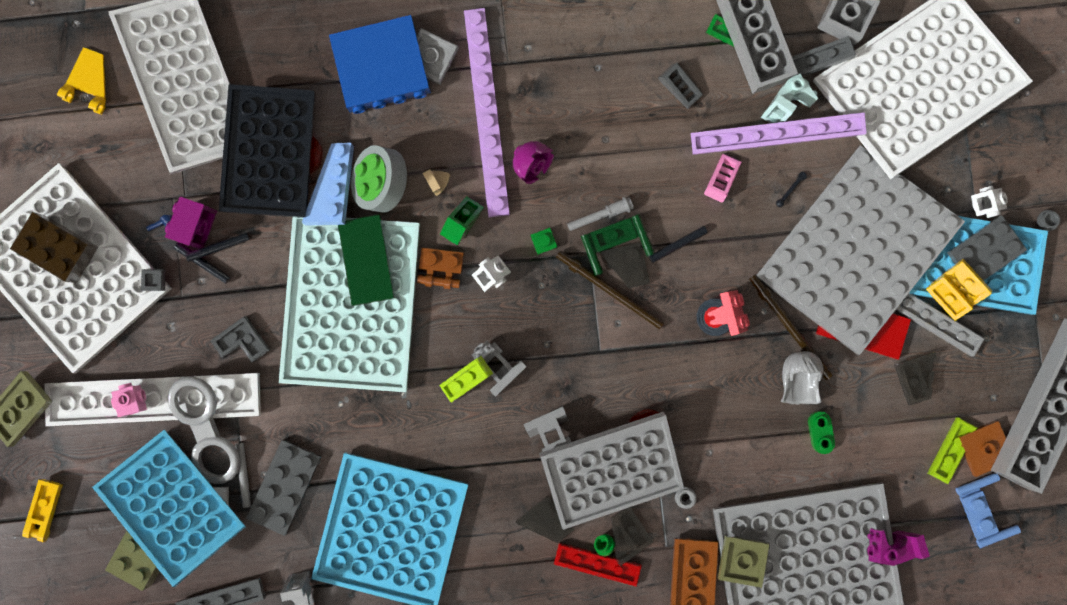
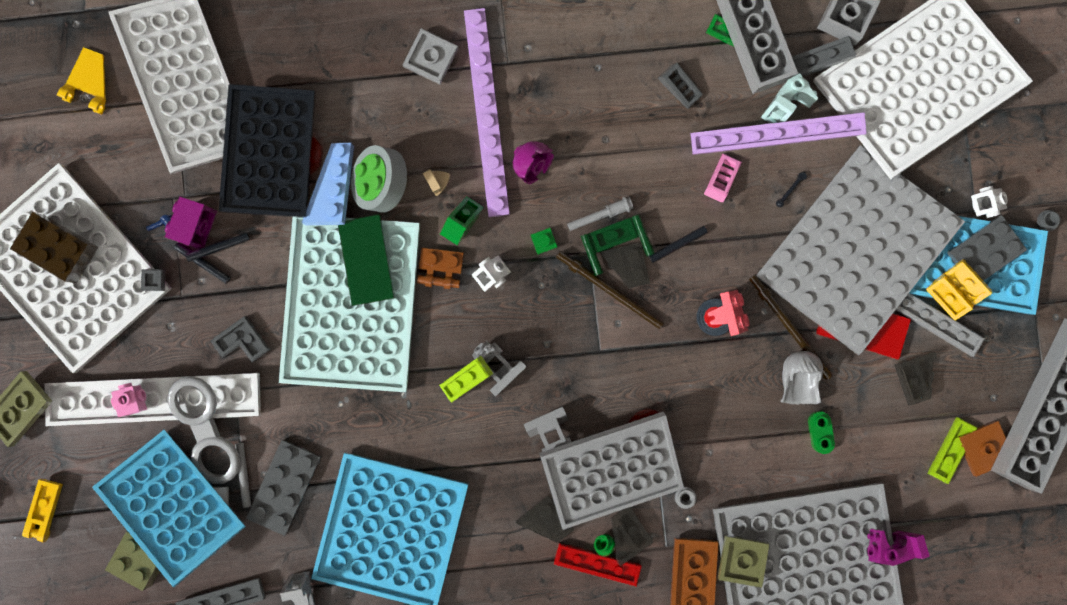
blue panel [329,15,431,114] -> none
medium blue plate [956,473,1021,548] -> none

